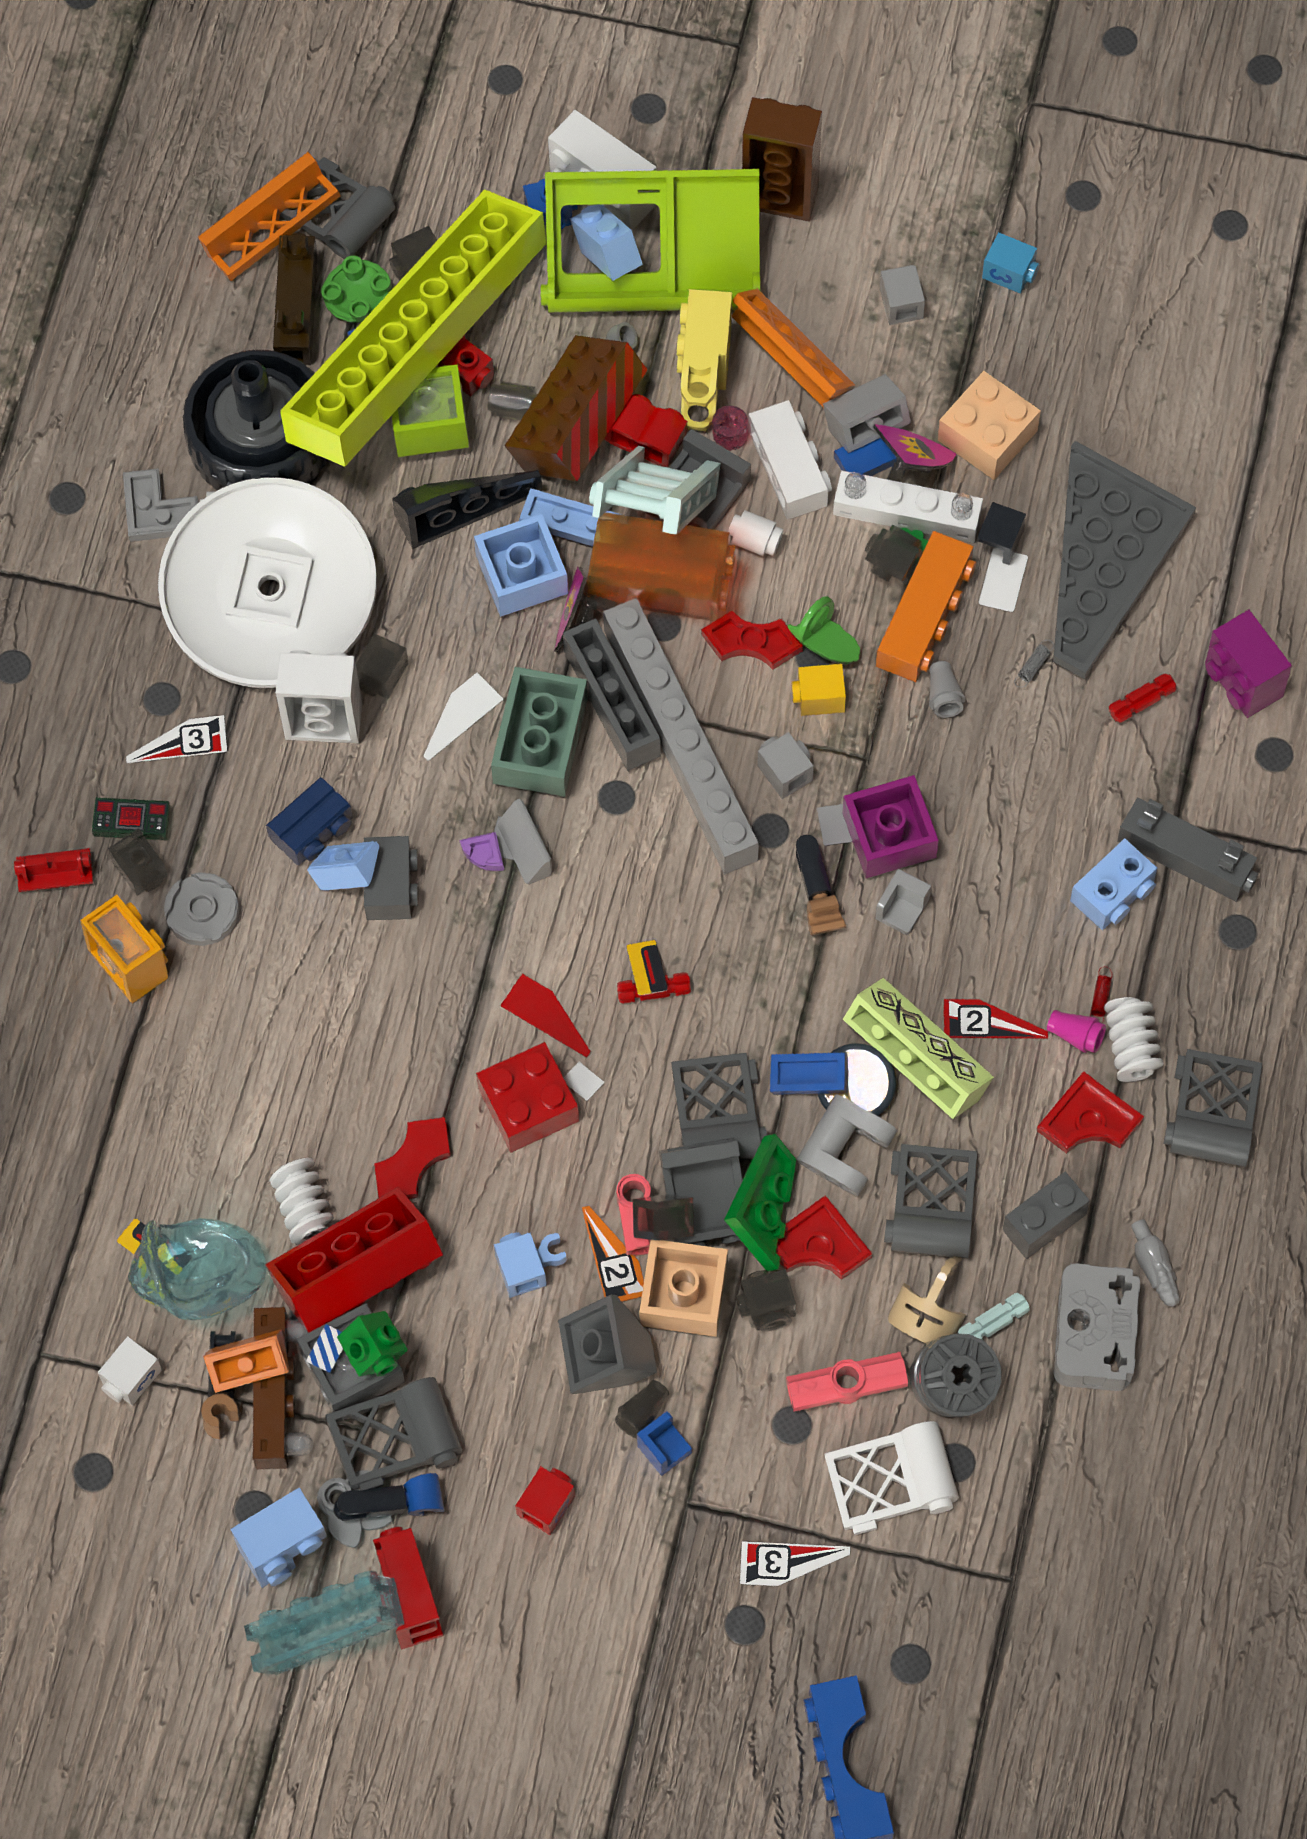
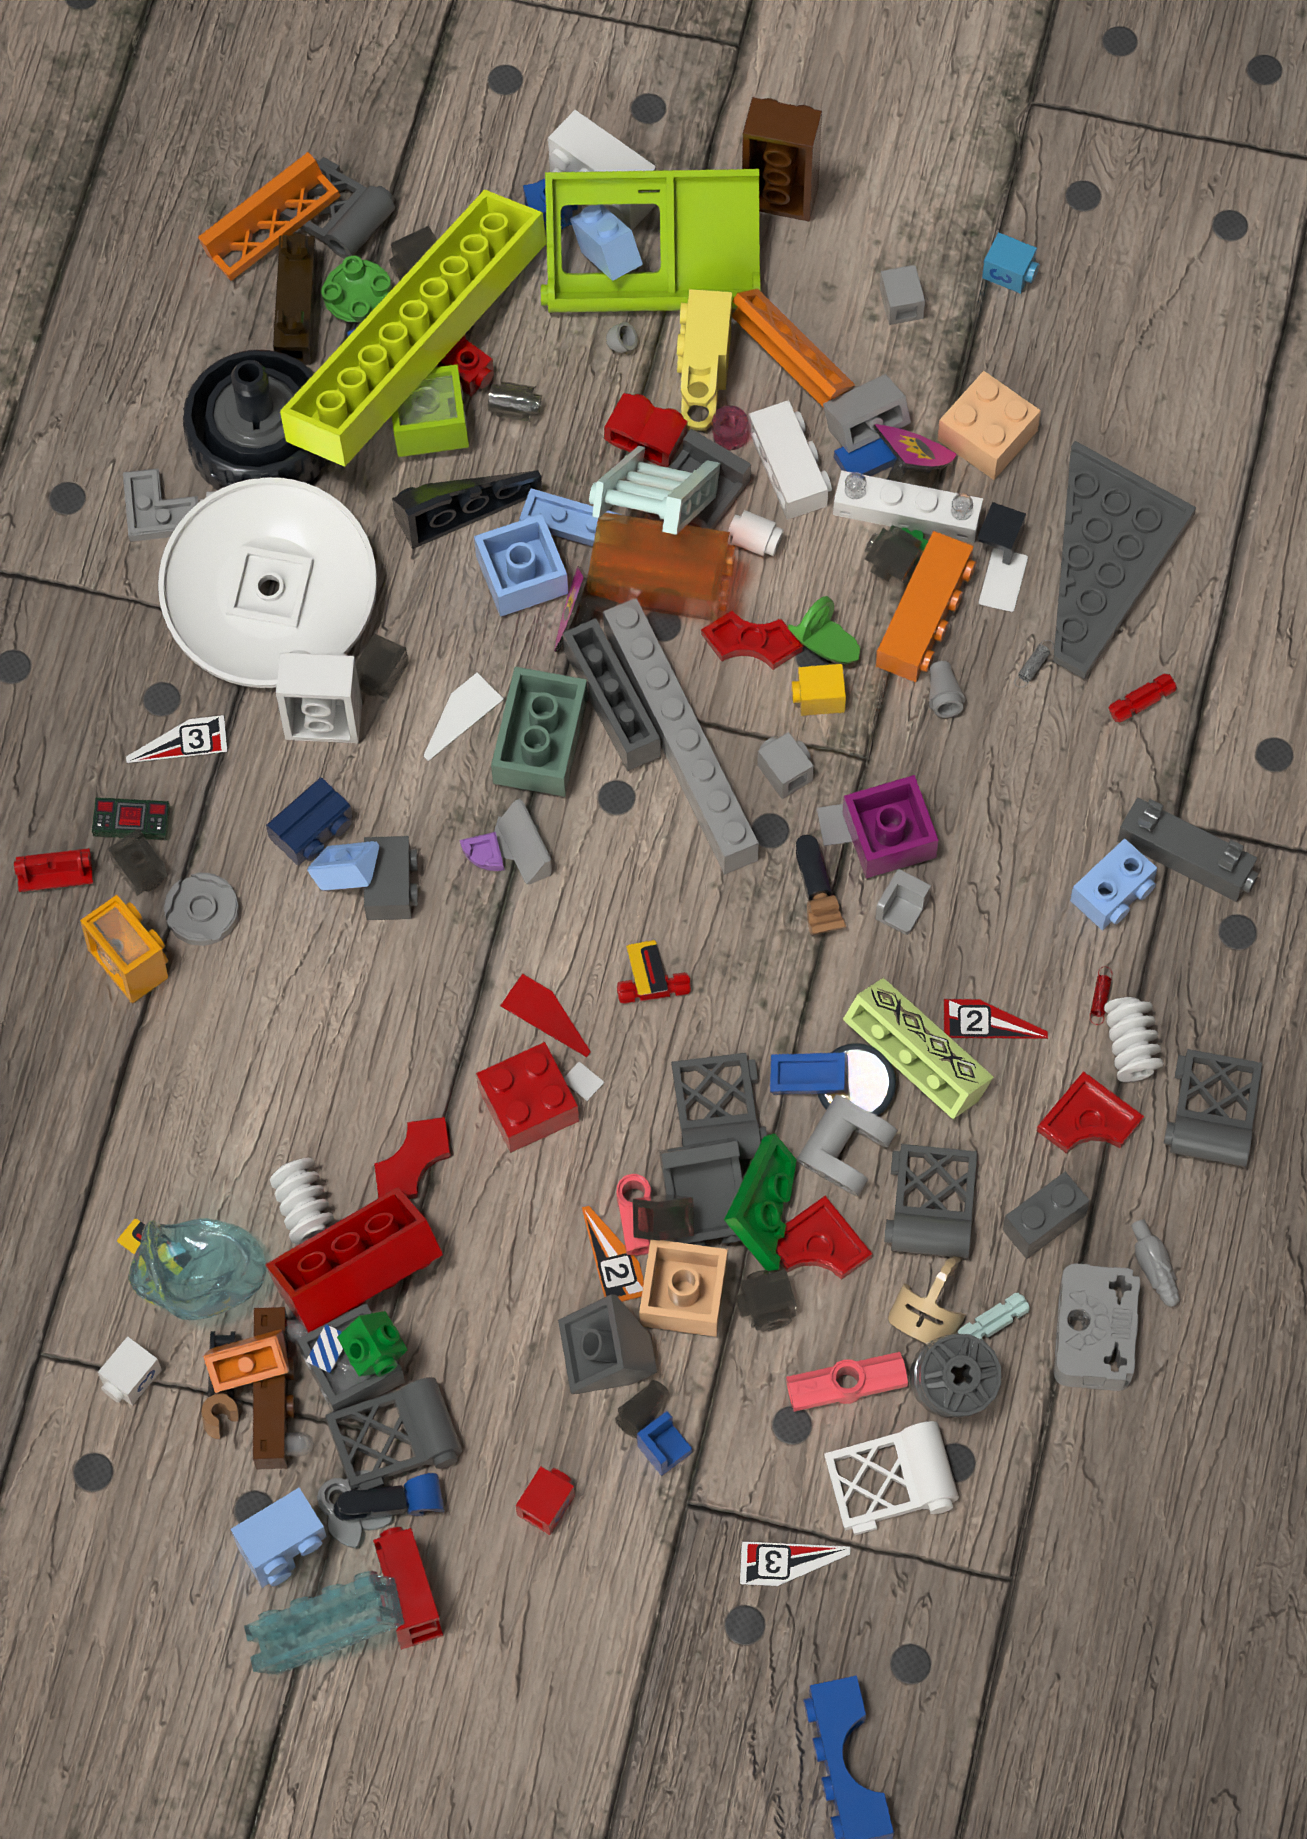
light blue brick [494,1232,567,1298] -> none
reddish brown brick [504,335,648,481] -> none
dark pink cone [1047,1010,1106,1053] -> none
magenta brick [1205,610,1292,718] -> none

